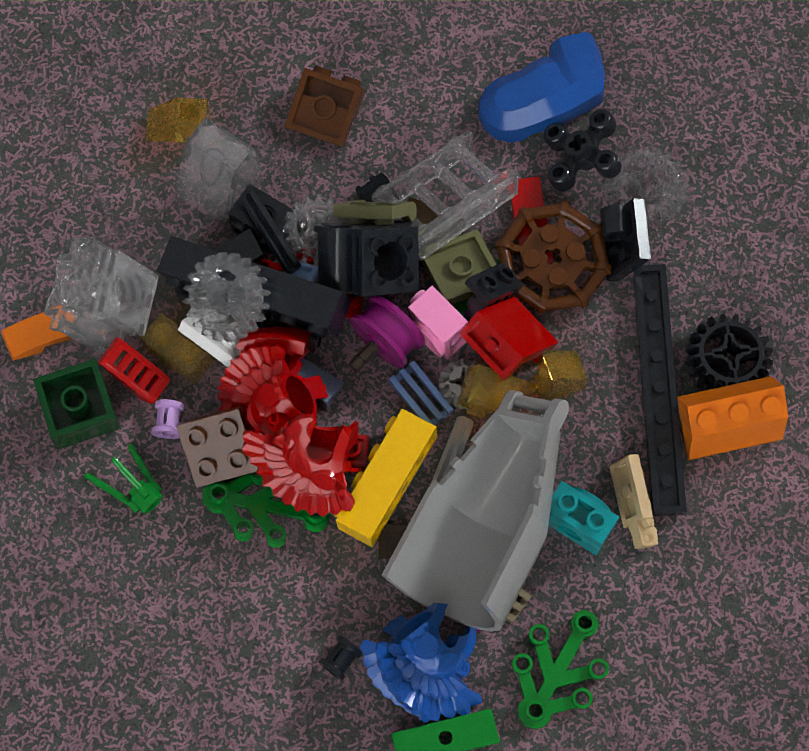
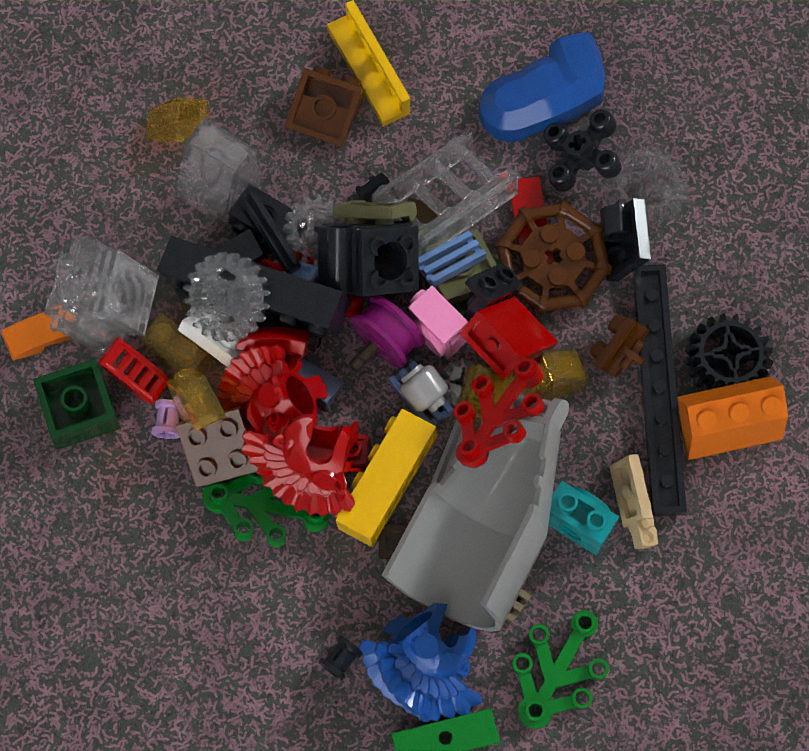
green plant [84,444,164,515] -> none
none -> clear yellow slope [166,368,226,431]
none -> yellow fence [327,0,410,127]
none -> light grey head [400,364,448,413]
none -> medium blue tile [419,230,487,287]
none -> red plant [453,358,545,468]
none -> reddish brown hips [590,315,650,378]

